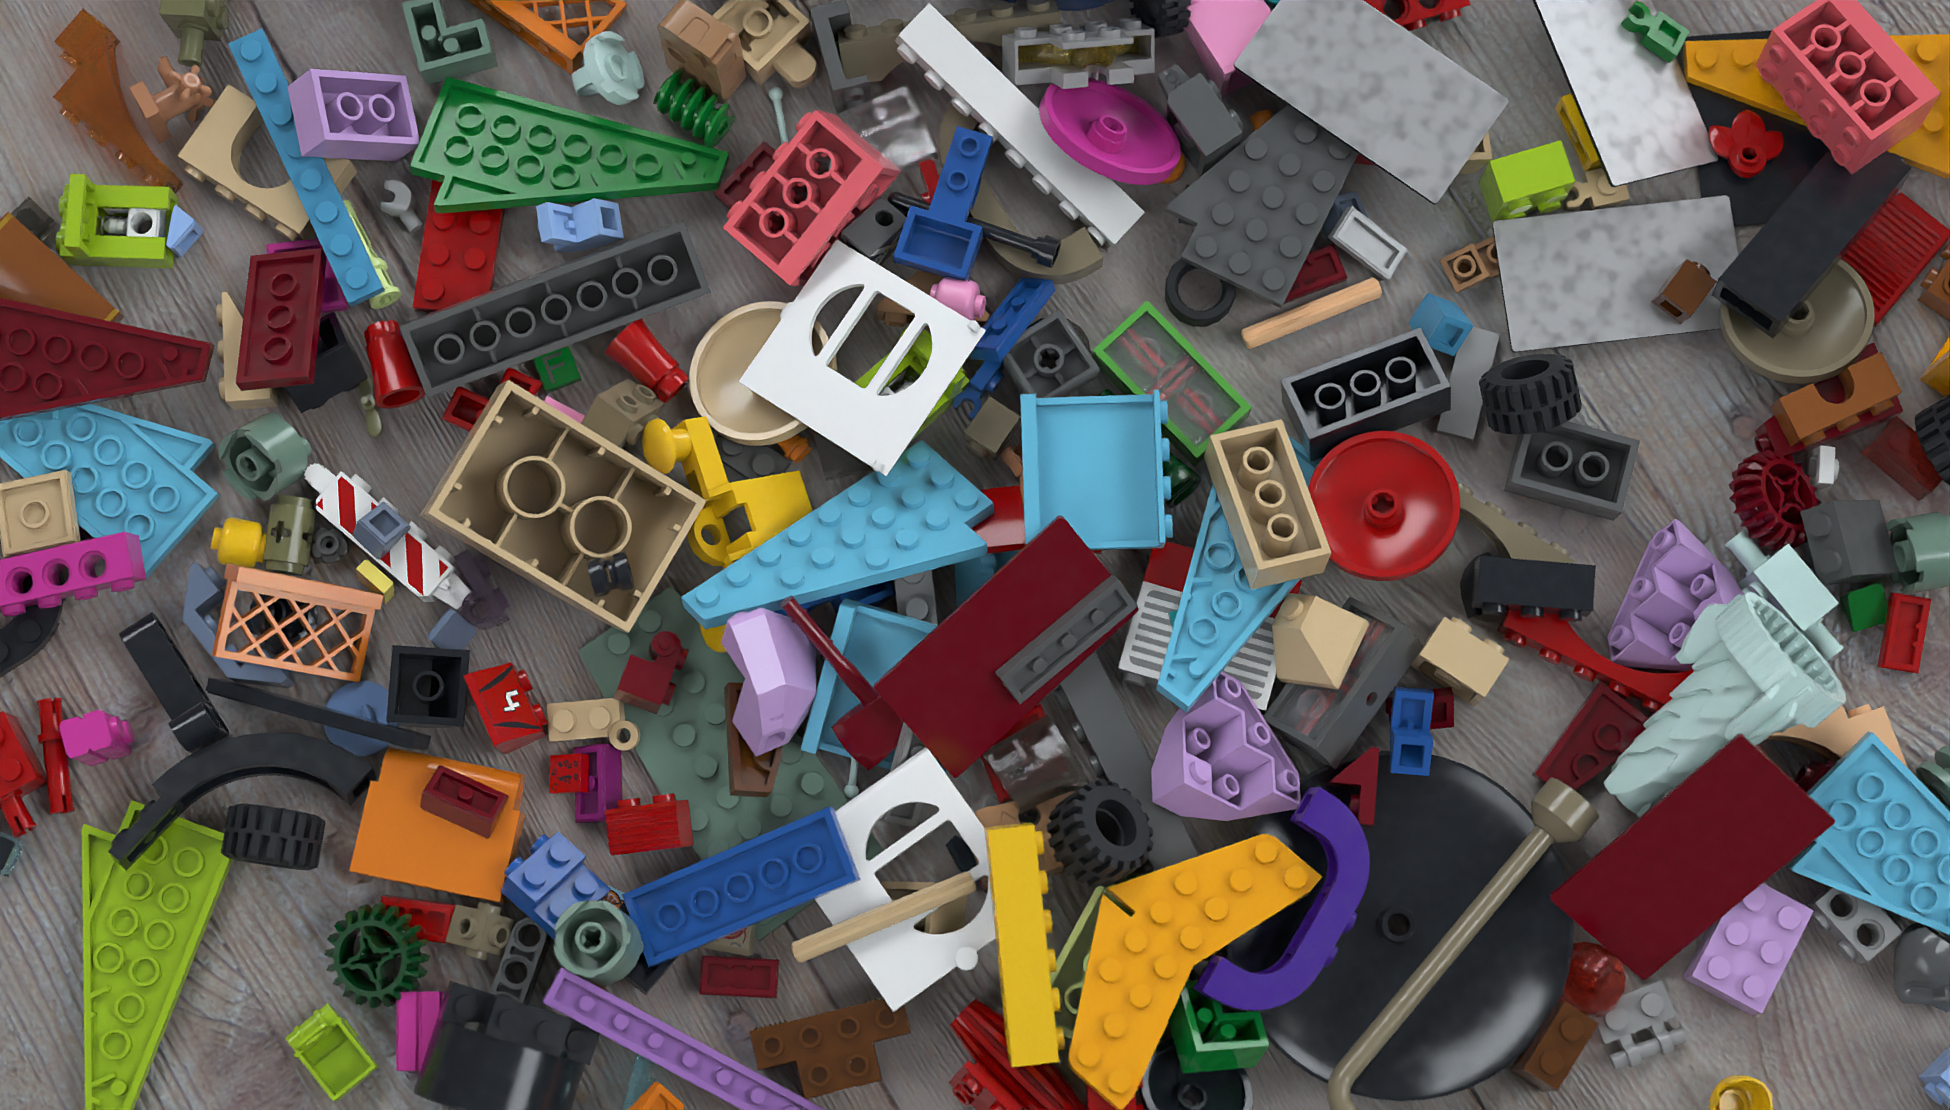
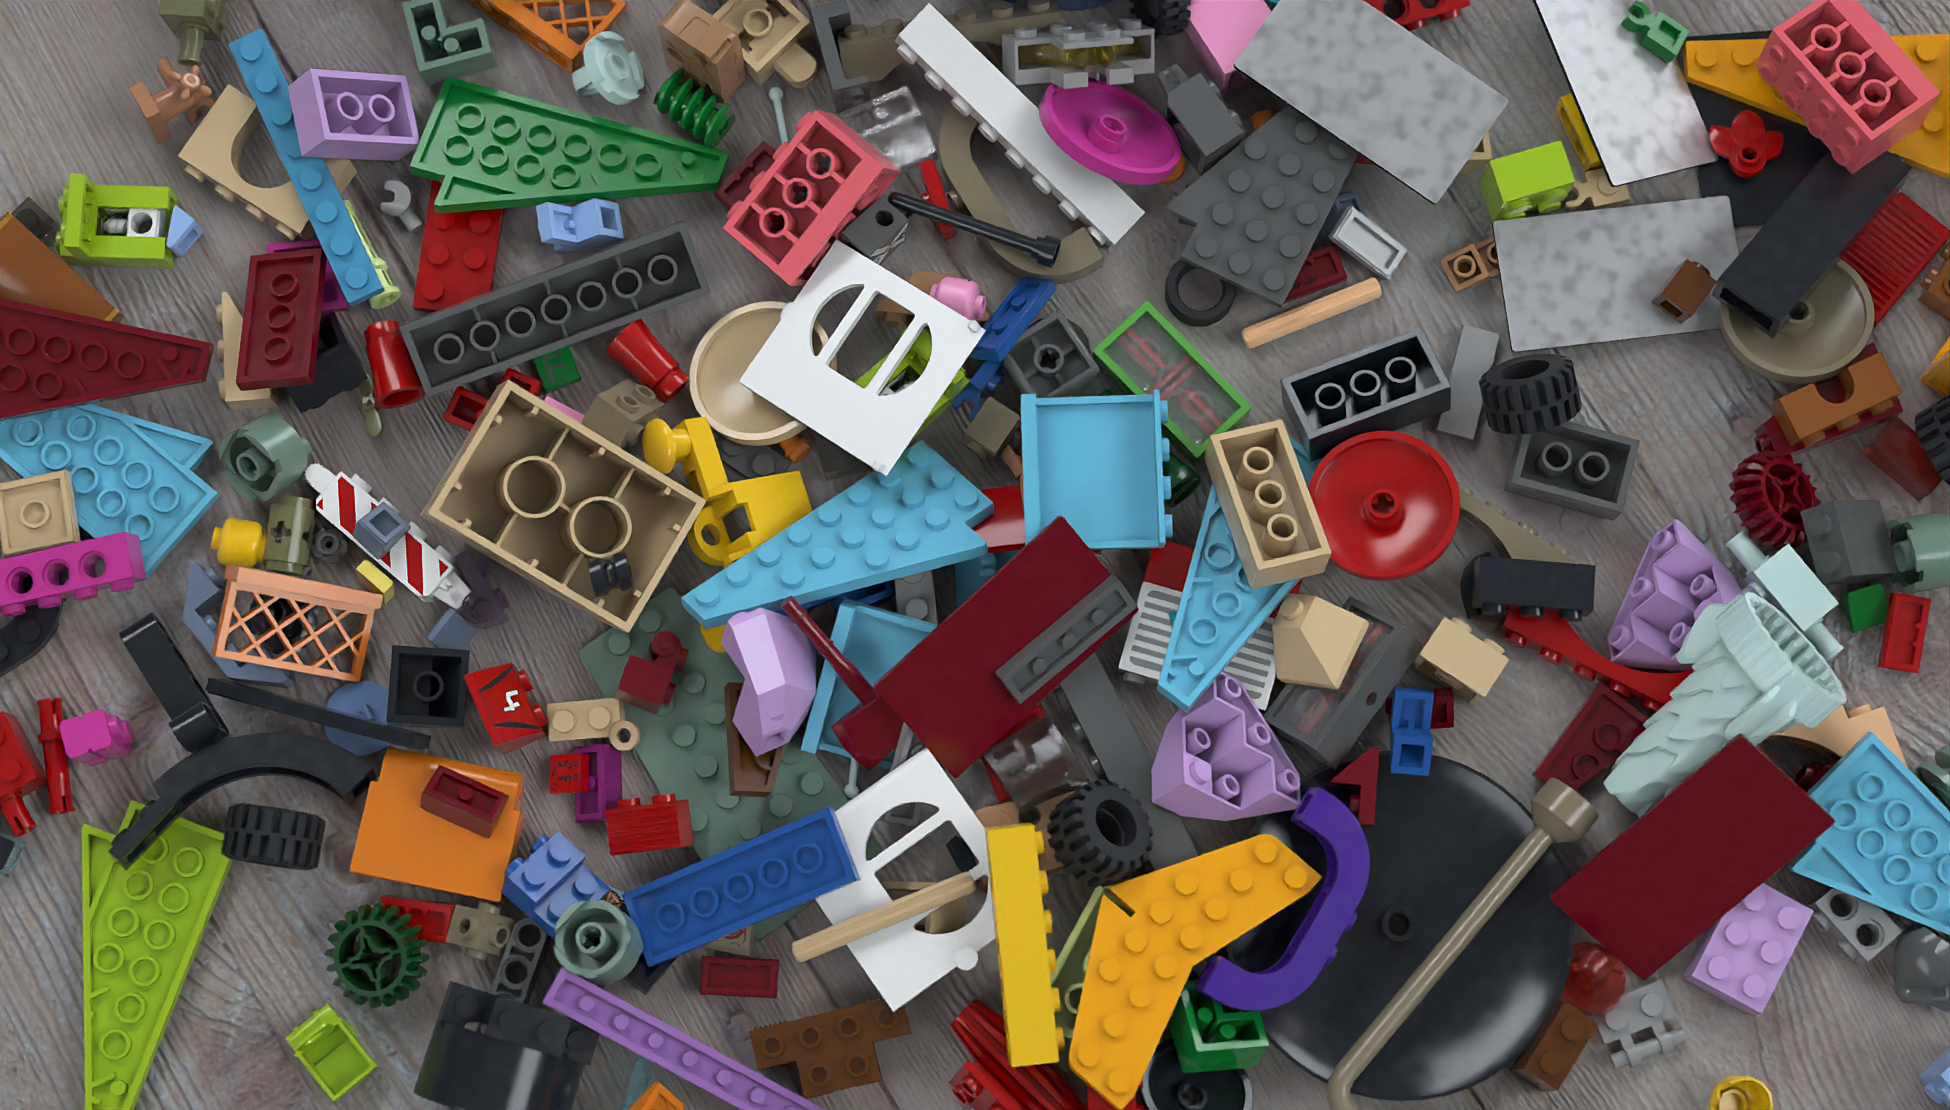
clear orange arch [53,9,184,194] -> none
dark pink brick [396,991,446,1072] -> none
blue plate [893,126,993,281] -> none
dark azure panel [1409,293,1474,356] -> none
white plate [1806,445,1839,491] -> none

